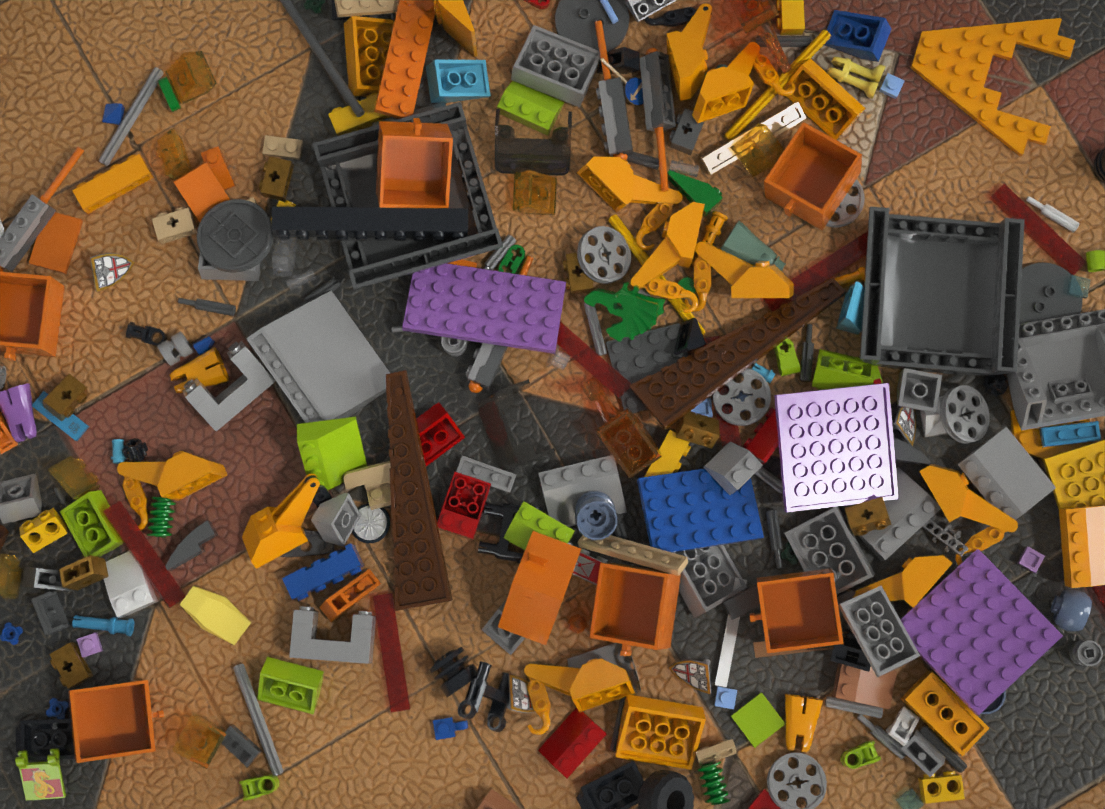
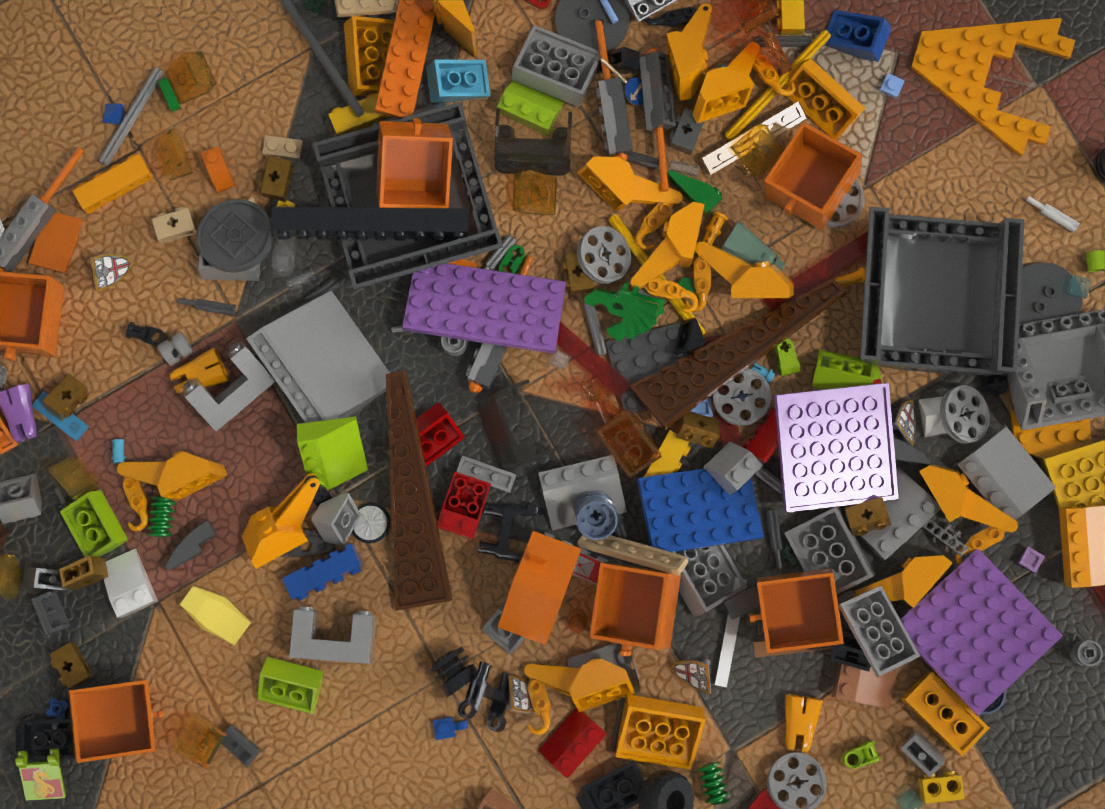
blue plate [0,623,23,645] -> none
yellow brick [19,507,67,553] -> none
dark azure pin [72,615,134,636] -> none
lavender plate [77,633,103,658] -> none
clear red plate [102,501,186,608] -> none
black gear [122,438,148,462] -> none
orange tile [173,162,230,222] -> none
blue slope [193,336,215,355] -> none
light grey axle [233,664,283,776] -> none
lime piece [239,774,279,801] -> none
orange slope [319,569,381,623] -> none
tan plate [343,461,391,510] -> none
clear red plate [373,593,411,713] -> none
lime slope [504,502,575,550] -> none
tan plate [695,739,737,766] -> none
light blue plate [714,686,737,709] -> none
lime tile [731,692,785,748] -> none
dark grey axle [799,324,814,382] -> none
light grey axle [825,696,883,718] -> none
light yellow piece [827,57,886,99] -> none
medium azure slope [836,281,864,335] -> none
light grey axle [857,714,906,759] -> none
white slope [886,706,920,746] -> none
light grey slope [897,368,942,413] -> none
dark grey axle [919,725,967,773] -> none
clear red plate [990,183,1086,276] -> none
dark azure tile [1039,421,1101,447] -> none
sand blue wheel [1050,589,1092,632] -> none

